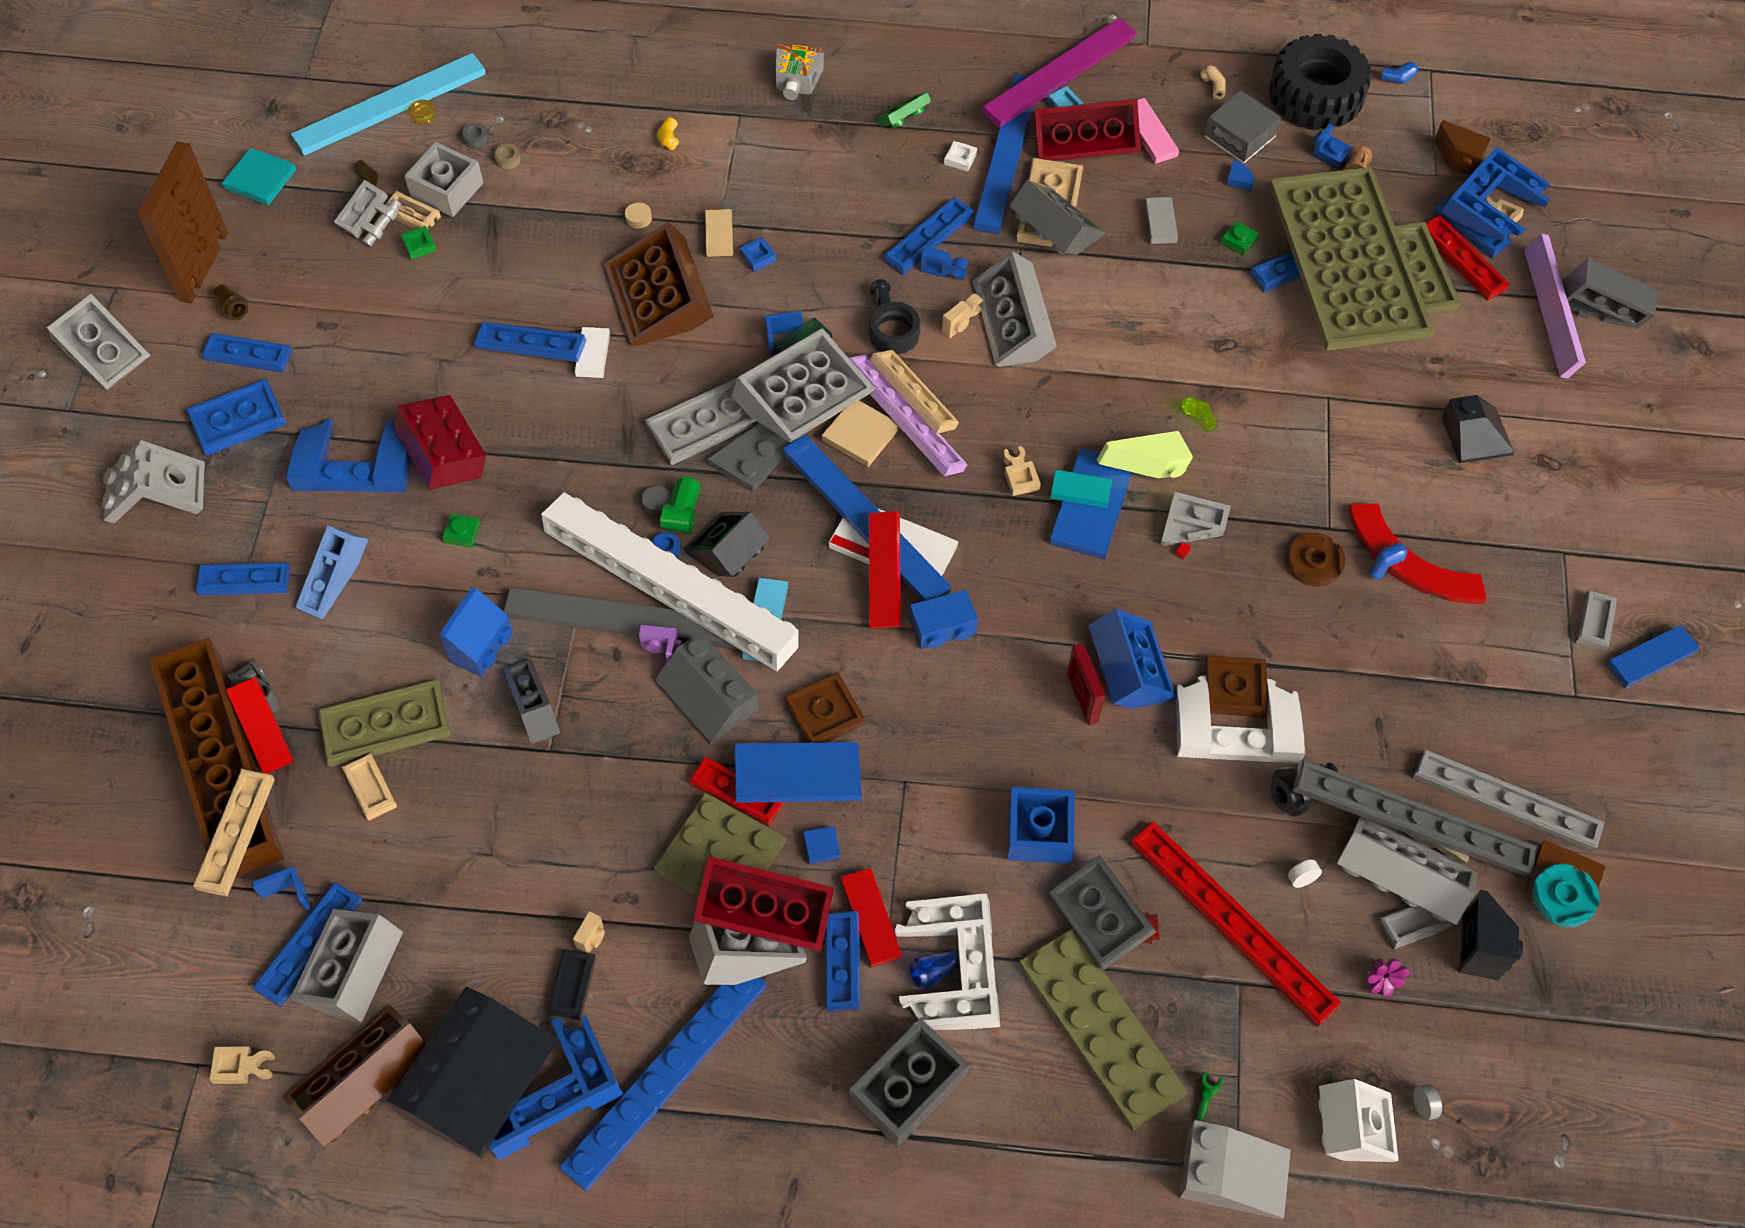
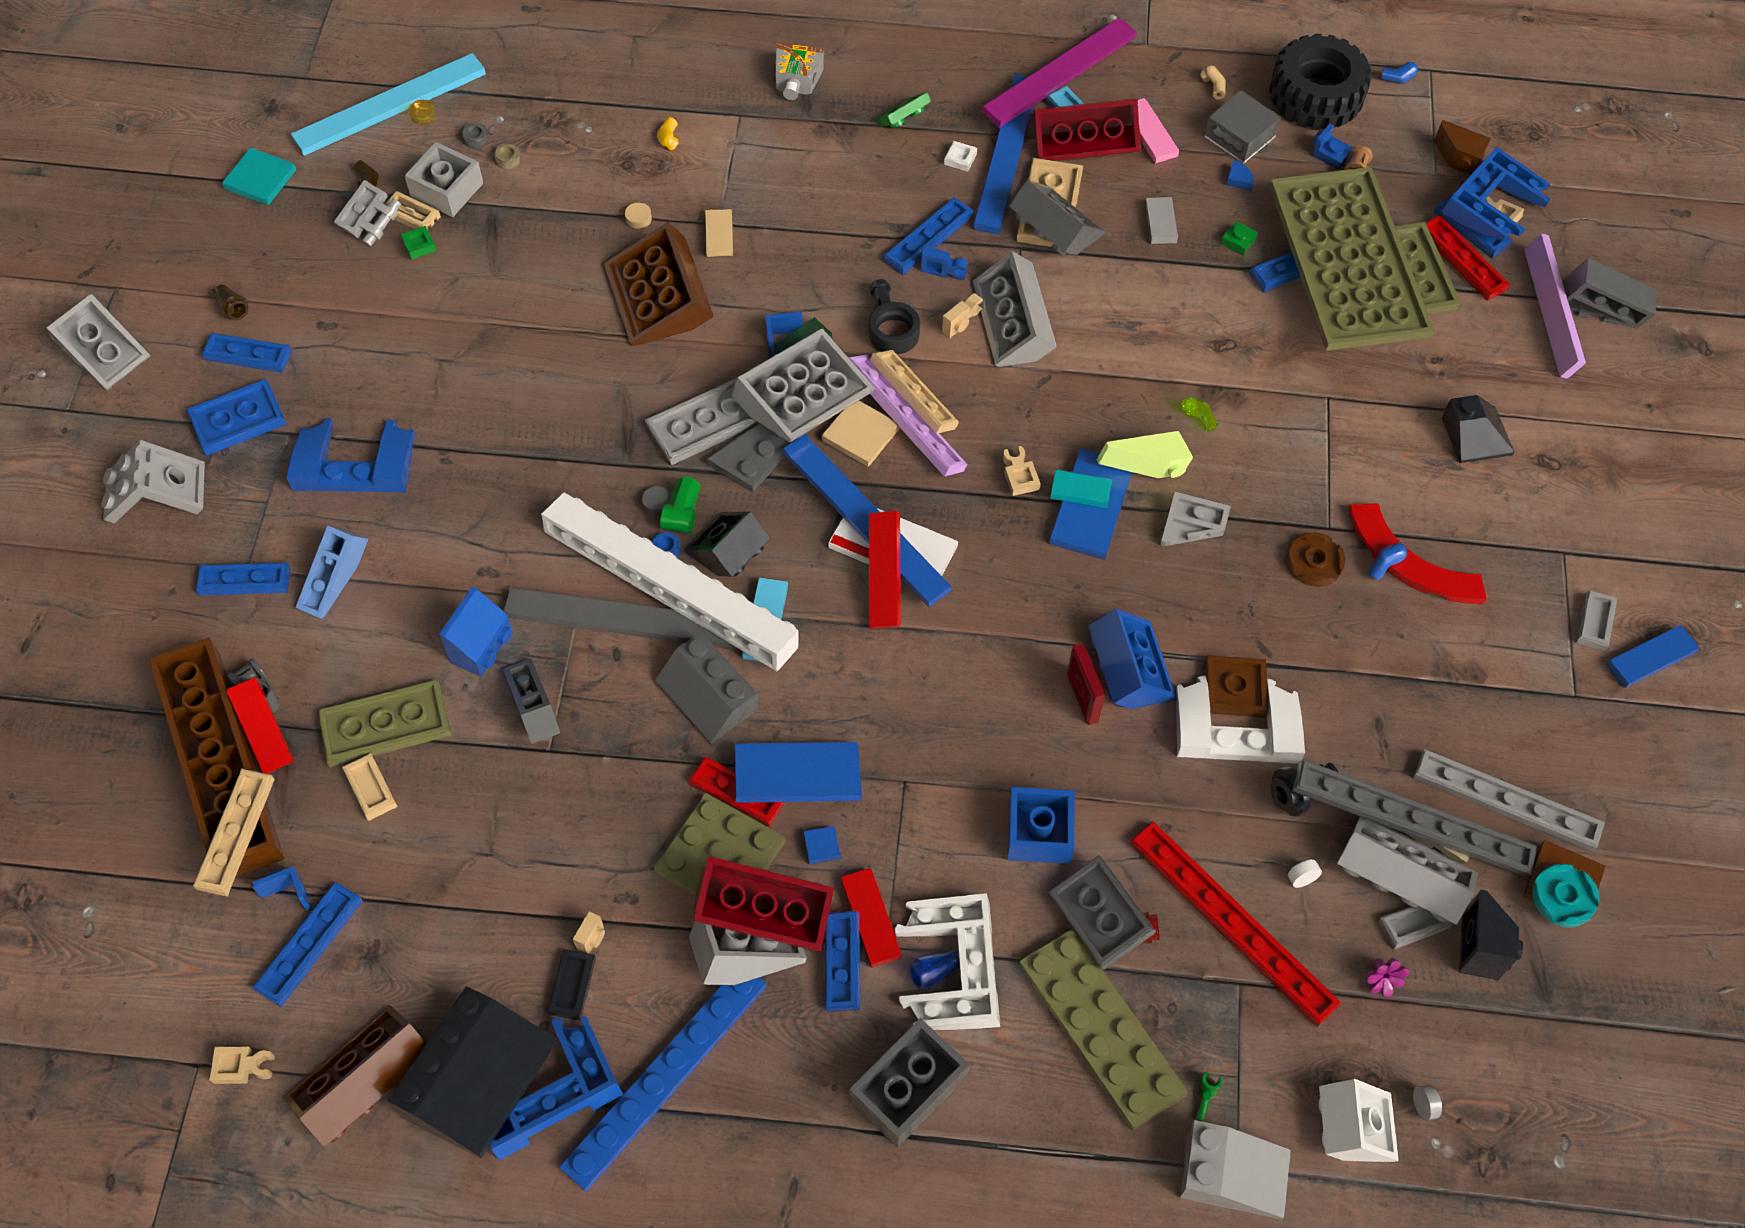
reddish brown door [137,141,228,304] -> none
light grey slope [290,909,403,1022] -> none
dark red brick [394,395,486,490] -> none
green plate [443,514,480,548] -> none
blue tile [474,322,587,362] -> none
white tile [575,327,610,378] -> none
medium lavender bracket [639,625,683,662] -> none
blue tile [740,237,776,272] -> none
reddish brown tile [784,672,866,743] -> none
blue brick [909,590,978,649] -> none
red piece [1175,542,1192,560] -> none

